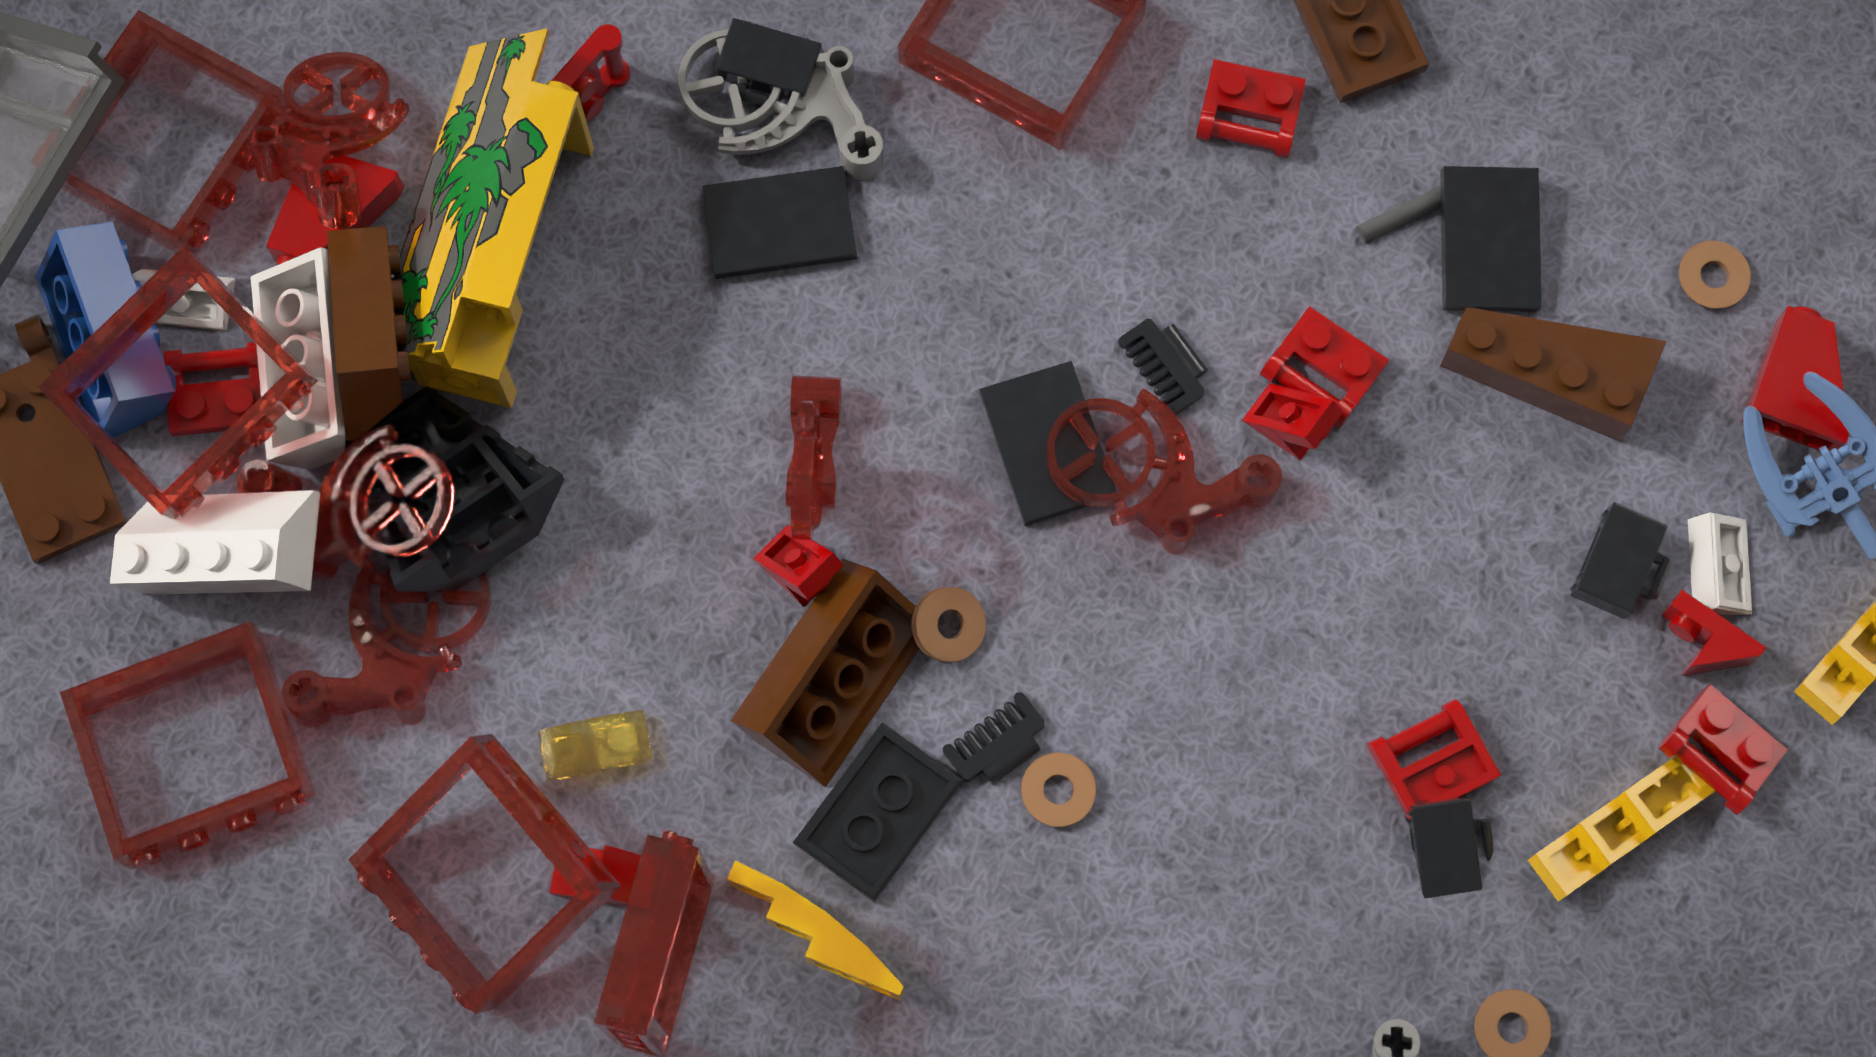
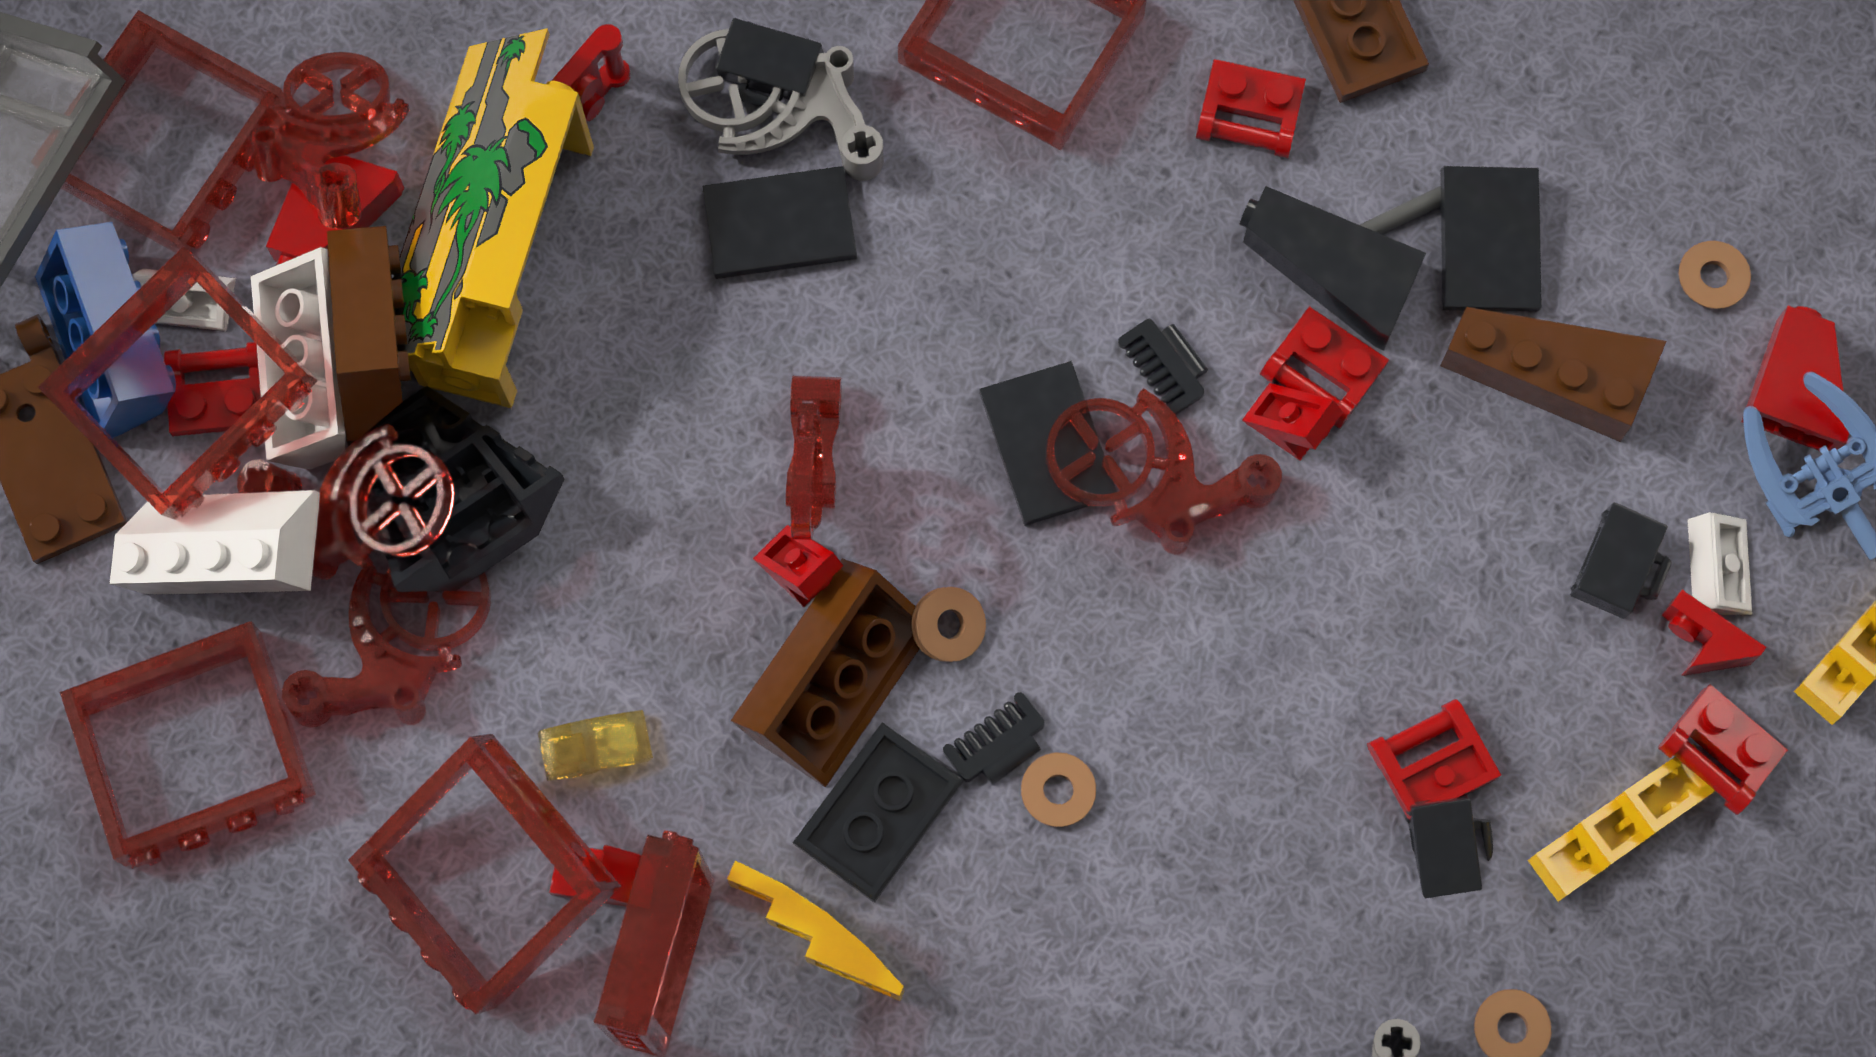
none -> black slope [1239,186,1426,351]

